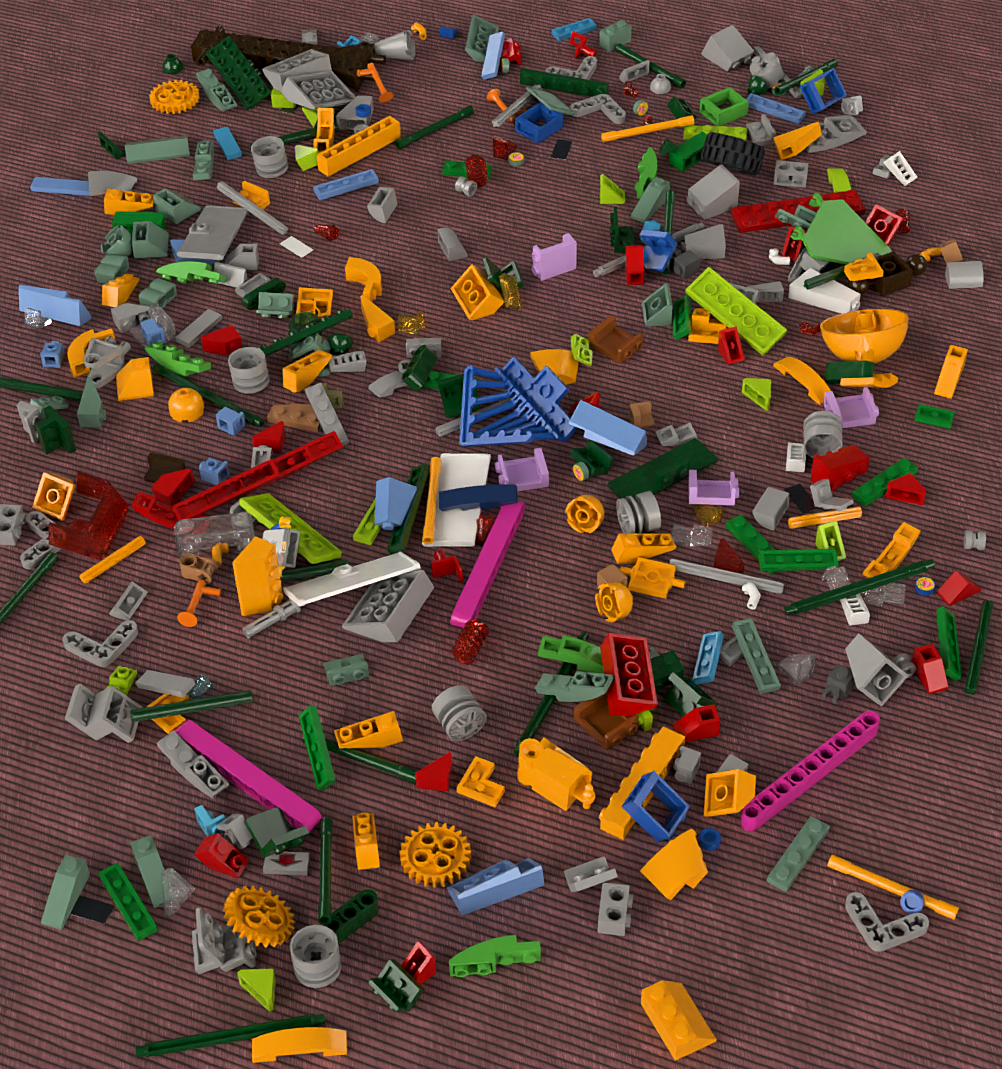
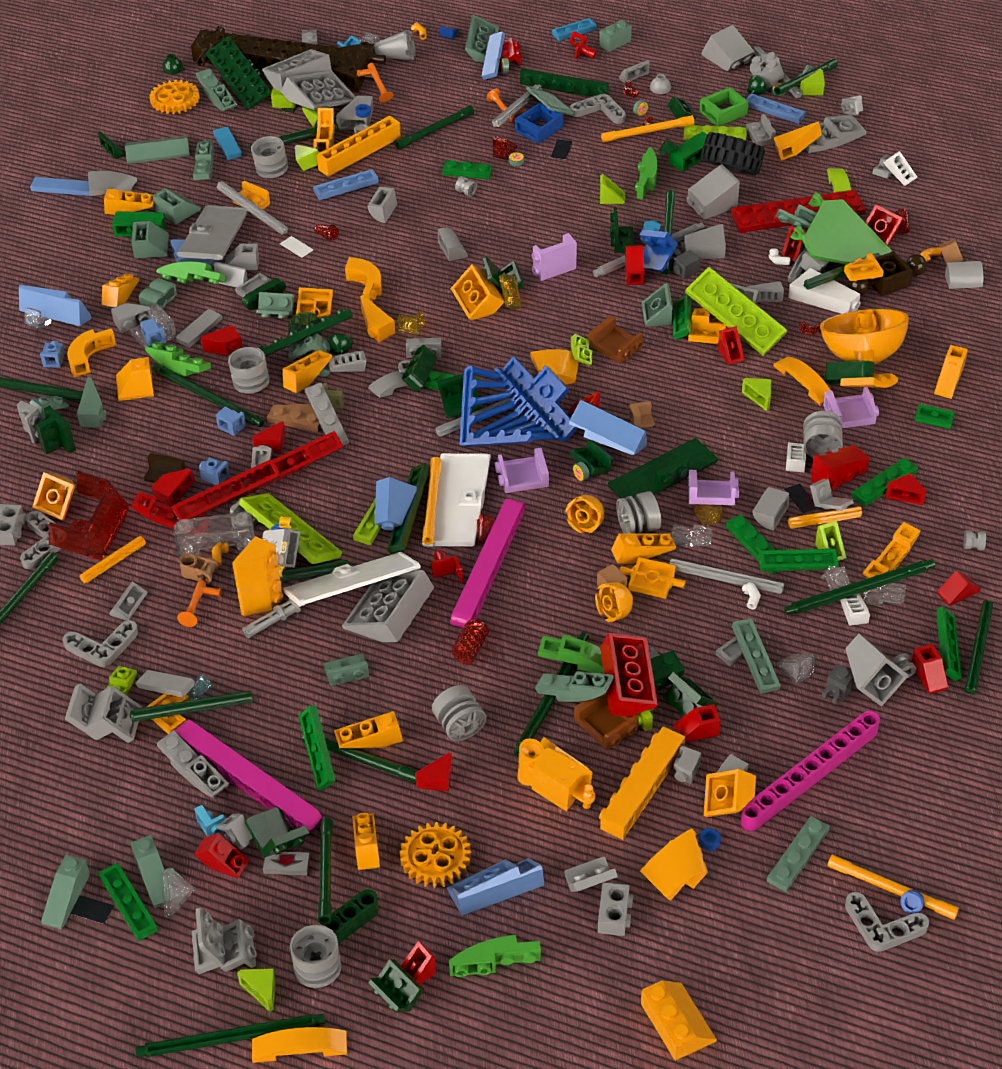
light grey piece [84,336,131,388] -> none
sand green brick [94,254,129,284] -> none
sand green cylinder [100,225,132,256] -> none
light orange cylinder [168,388,205,422] -> none
light orange gear [223,886,295,948] -> none
dark blue slope [439,484,518,512] -> none
light orange plate [457,756,505,807] -> none
clear red piece [465,155,488,188] -> none
light grey beam [545,56,597,80] -> none
dark green piece [615,43,686,89] -> none
blue window [621,771,690,842] -> none
sand green slope [631,177,670,223] -> none
light grey slope [655,423,698,446] -> none
dark azure tile [692,631,724,684] -> none
clear red slope [713,538,745,574] -> none
light grey brick [773,160,809,188] -> none
blue window [799,68,847,114] -> none
tile [915,576,935,596] -> none

